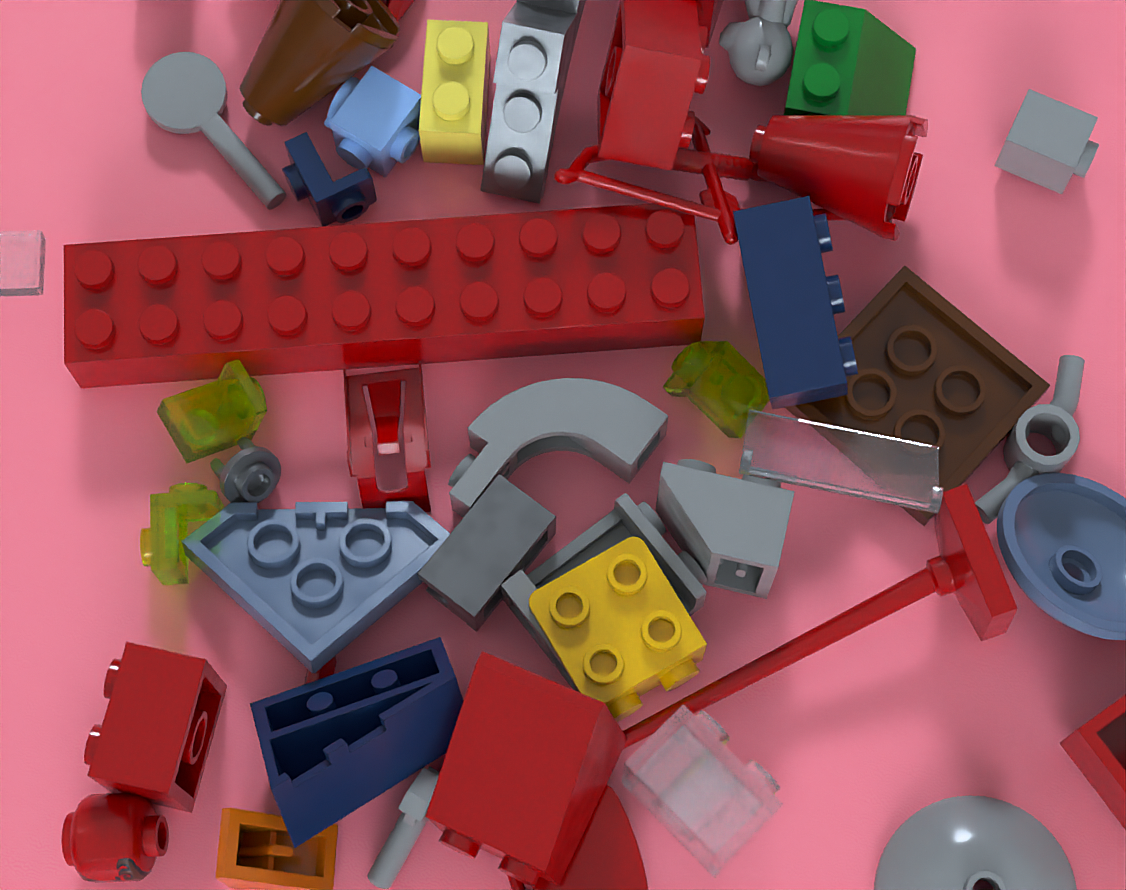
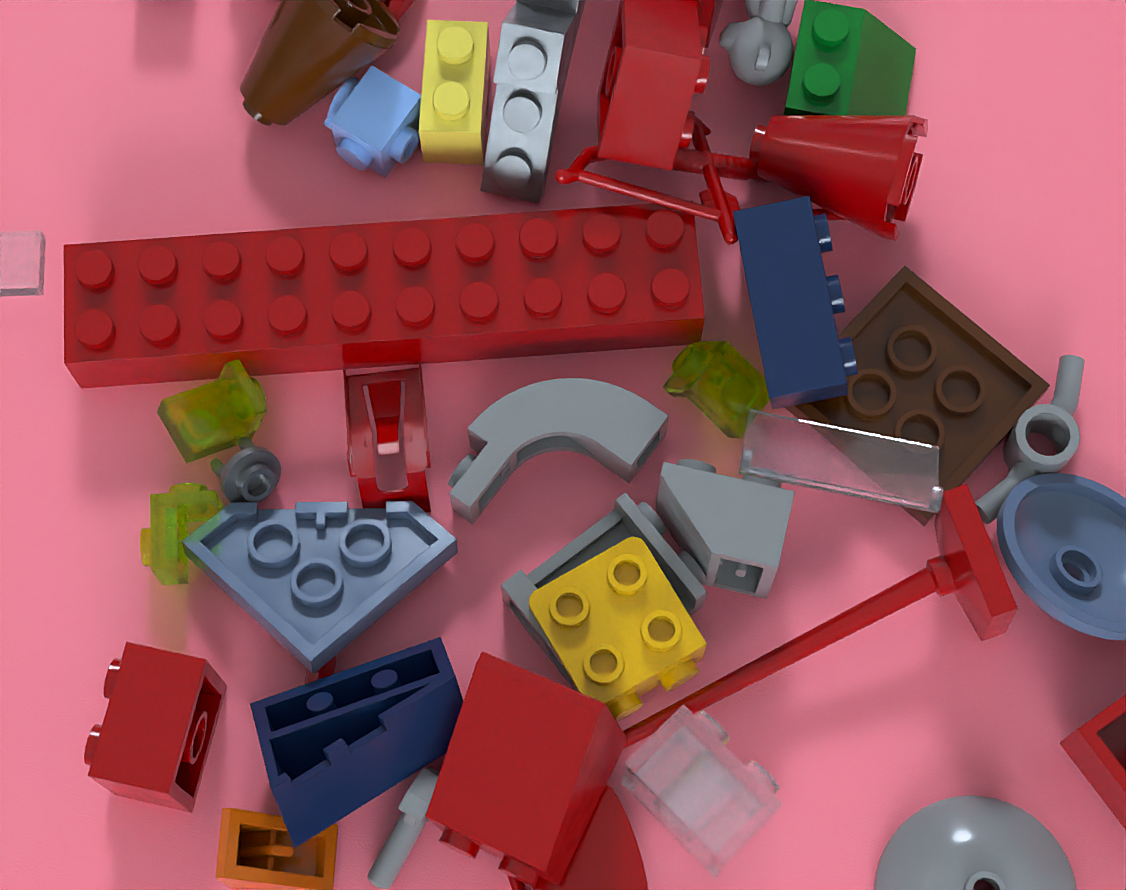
red head [61,793,169,883] -> none
light grey piece [141,52,287,210] -> none
dark blue bracket [282,132,377,226] -> none
flat silver hinge [418,474,556,632] -> none
light grey brick [994,89,1099,194] -> none

